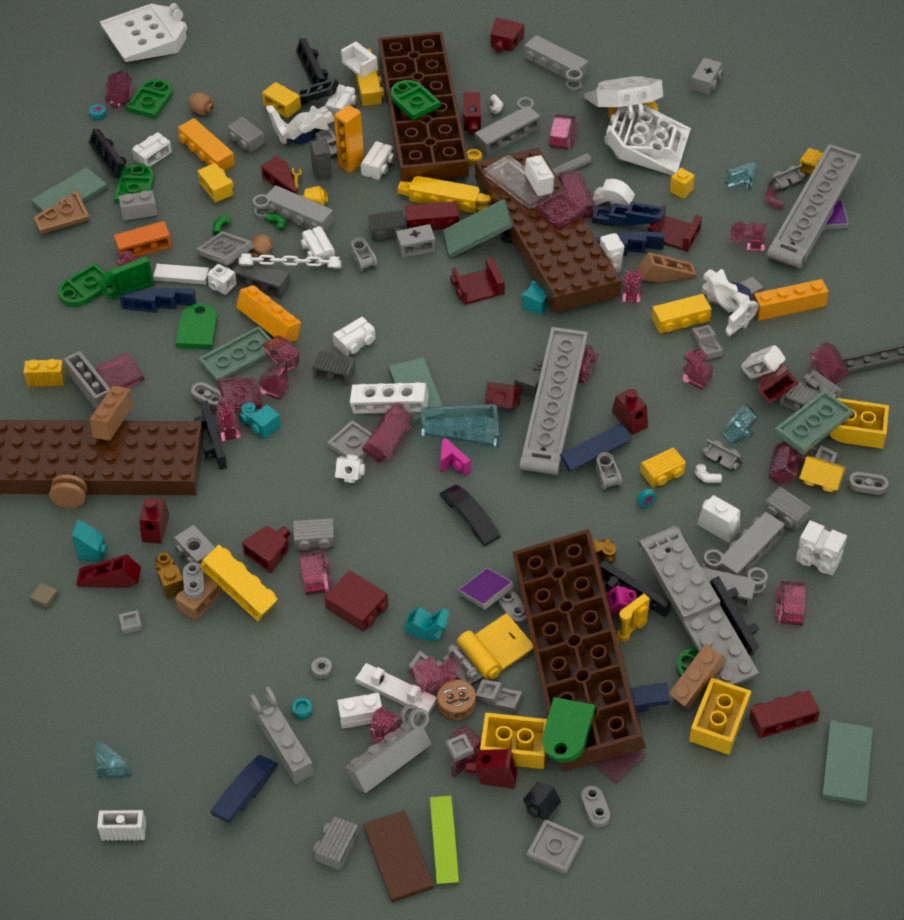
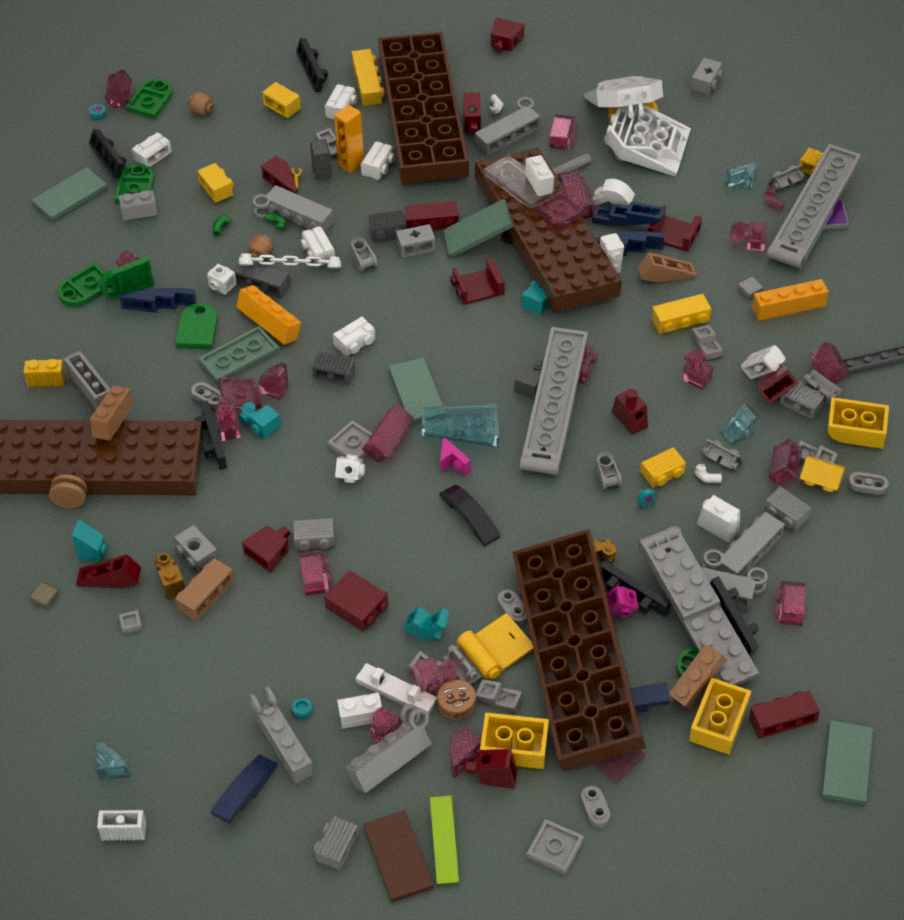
medium nougat wing [34,190,89,235] -> none
clear pink tile [95,352,145,389] -> none
white hinge [100,3,187,62] -> none
orange brick [114,221,172,261] -> none
dark red torso [139,498,169,544] -> none
white tile [153,264,209,285] -> none
light orange brick [178,118,235,171] -> none
light grey plate [183,562,205,600] -> none
light grey plate [196,231,254,266] -> none
yellow brick [199,545,278,622] -> none
light grey brick [228,117,266,153] -> none
clear pink slope [262,336,300,373] -> none
white hips [266,105,335,145] -> none
black hinge [299,79,339,105] -> none
yellow head [302,186,328,206] -> none
light grey tile [311,657,332,679] -> none
white panel [341,42,378,79] -> none
white brick [350,382,429,414] -> none
green tile [391,80,441,120] -> none
yellow hinge [398,176,491,214] -> none
light grey tile [445,733,474,762] -> none
dark purple tile [458,568,514,610] -> none
yellow tile [467,149,482,165] -> none
dark red torso [485,381,522,408] -> none
black brick [523,781,561,820] -> none
light grey hinge [524,35,588,92] -> none
green tile [542,697,596,762] -> none
dark blue slope [560,423,632,471] -> none
yellow plate [618,594,650,642] -> none
clear pink brick [622,269,642,302] -> none
yellow brick [670,168,695,199] -> none
white hips [702,269,759,336] -> none
sand green tile [774,390,854,455] -> none
white brick [796,520,847,576] -> none

